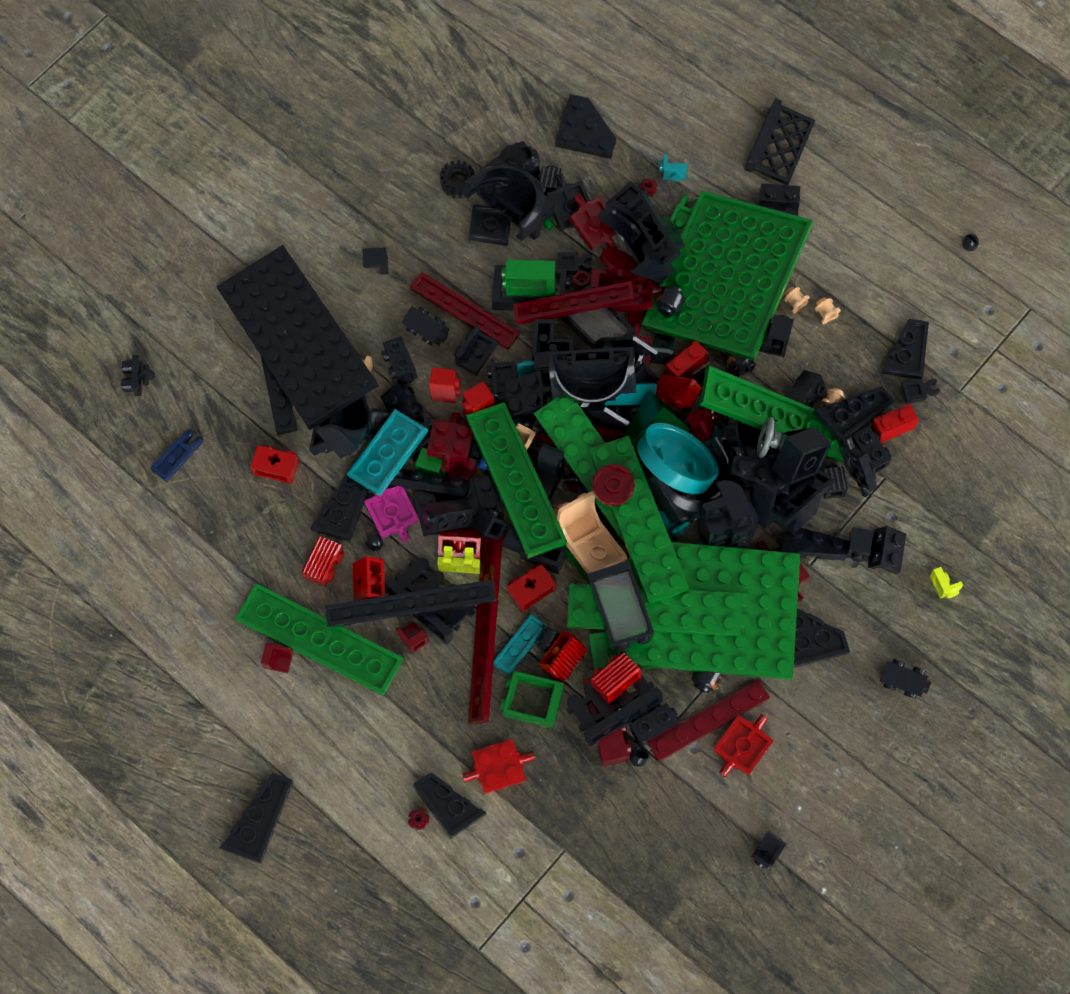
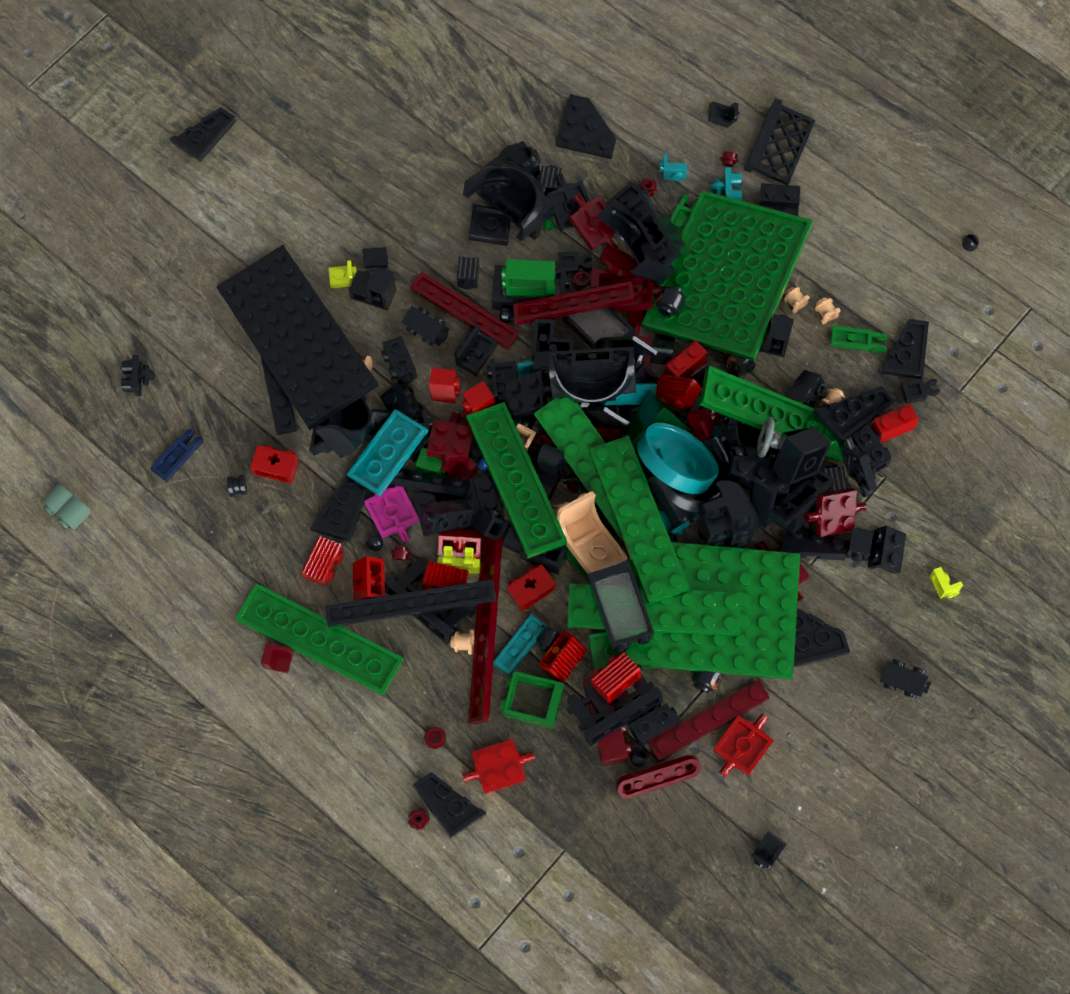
black wing [219,773,294,864] -> none
dark red panel [395,622,429,654] -> none
black tyre [440,160,475,199] -> none
dark red tile [592,464,635,507] -> none
none -> sand green brick [41,483,91,530]
none -> black wing [170,107,237,162]
none -> black wheel [227,475,247,497]
none -> neon yellow bracket [329,260,357,289]
none -> black brick [349,267,396,311]
none -> dark red plate [390,546,412,561]
none -> red brick [421,561,469,591]
none -> dark red plate [424,727,446,749]
none -> light nougat brick [451,629,475,655]
none -> black brick [457,257,480,289]
none -> black hinge [500,307,514,323]
none -> dark red plate [616,755,701,799]
none -> black bracket [708,101,740,128]
none -> teal hips [710,168,742,201]
none -> dark red plate [720,151,739,167]
none -> dark red plate [804,488,867,537]
none -> green hinge [829,325,888,354]

